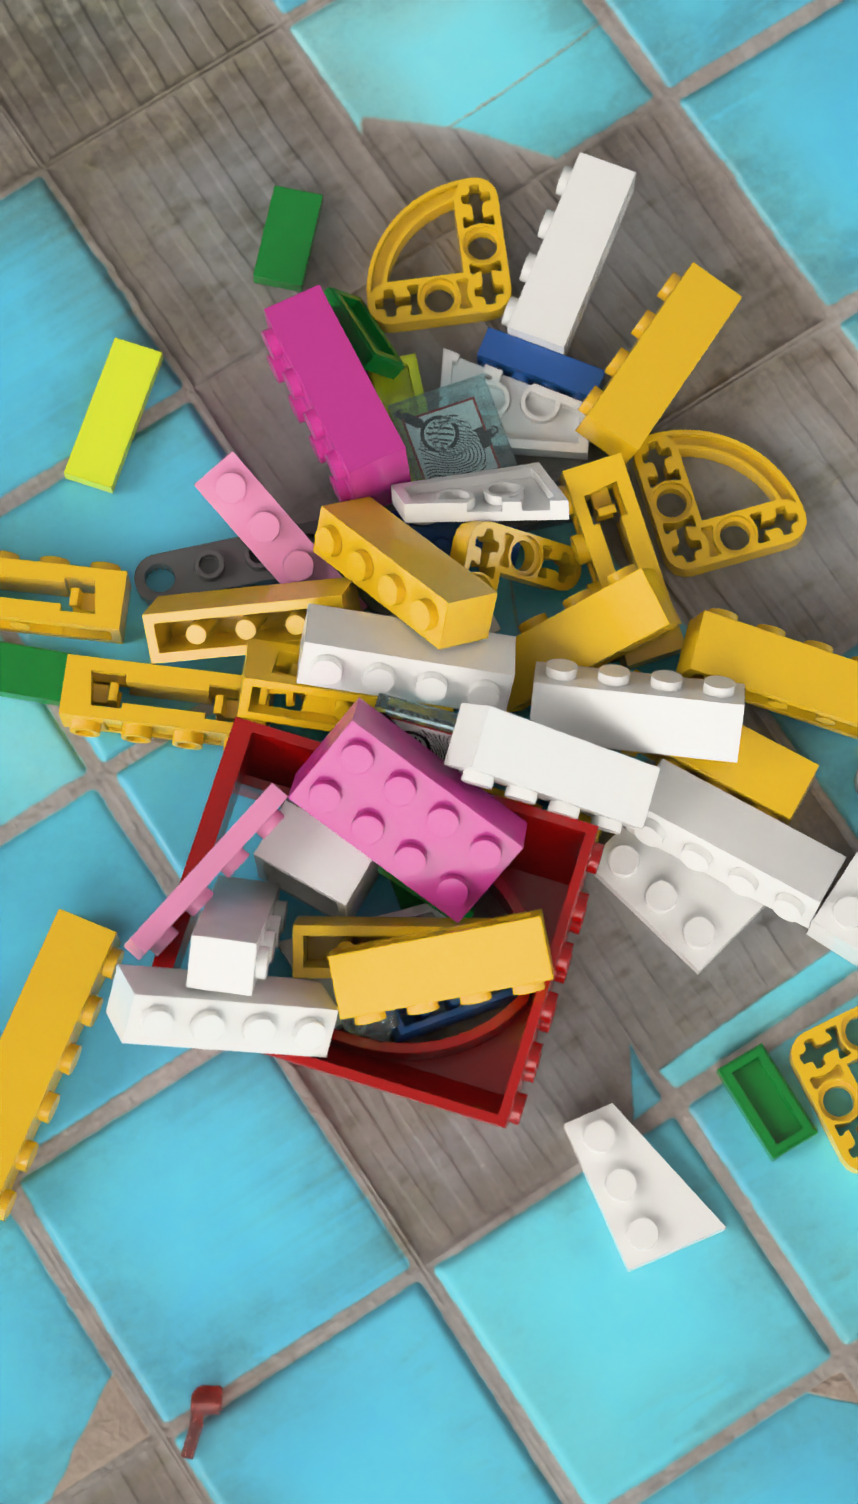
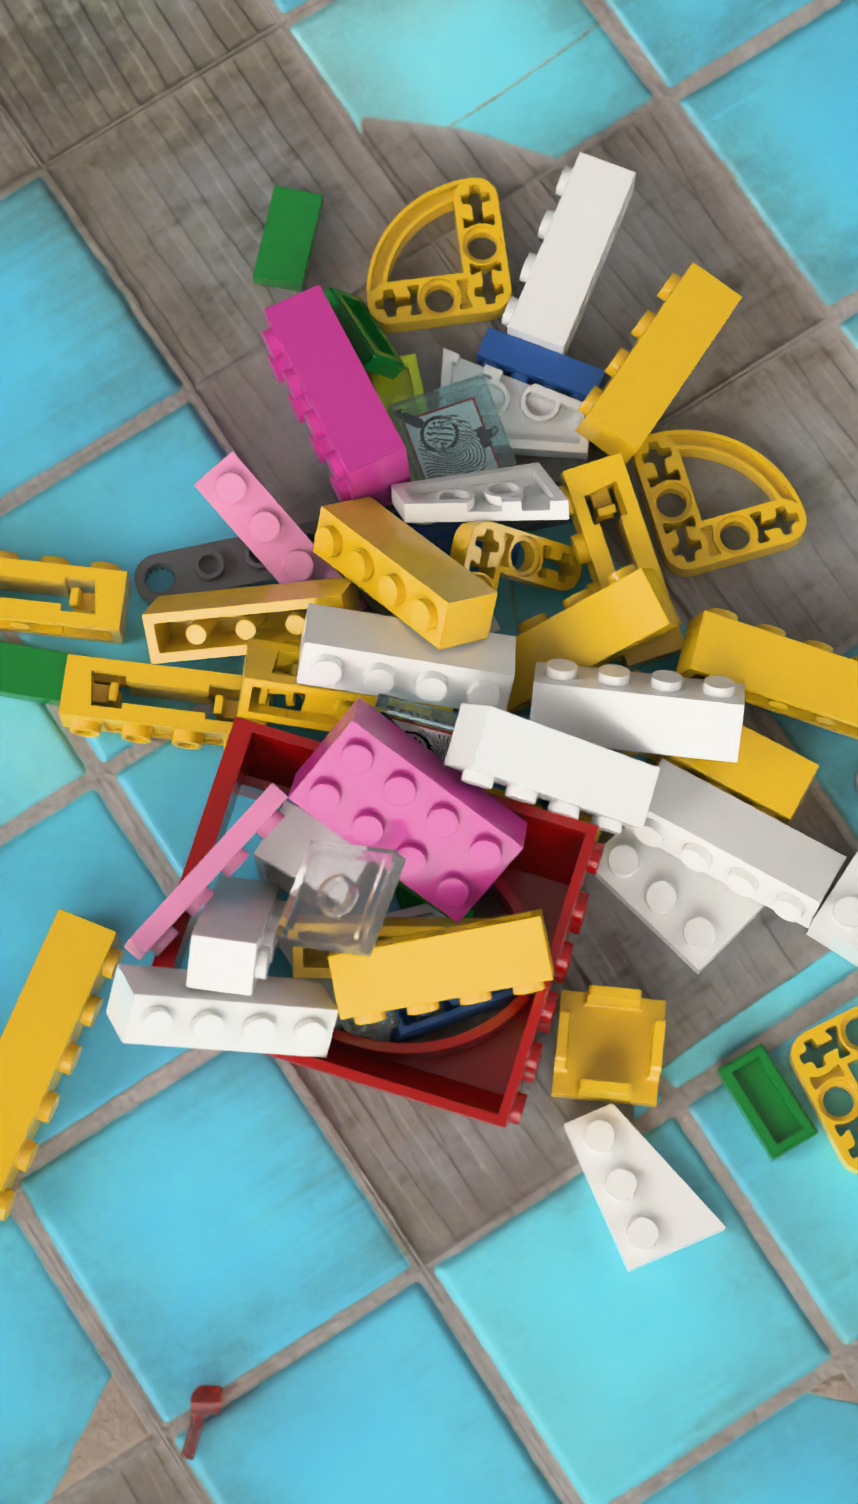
neon yellow tile [64,337,164,494] -> none
none -> clear tile [275,840,406,957]
none -> yellow panel [551,985,666,1108]

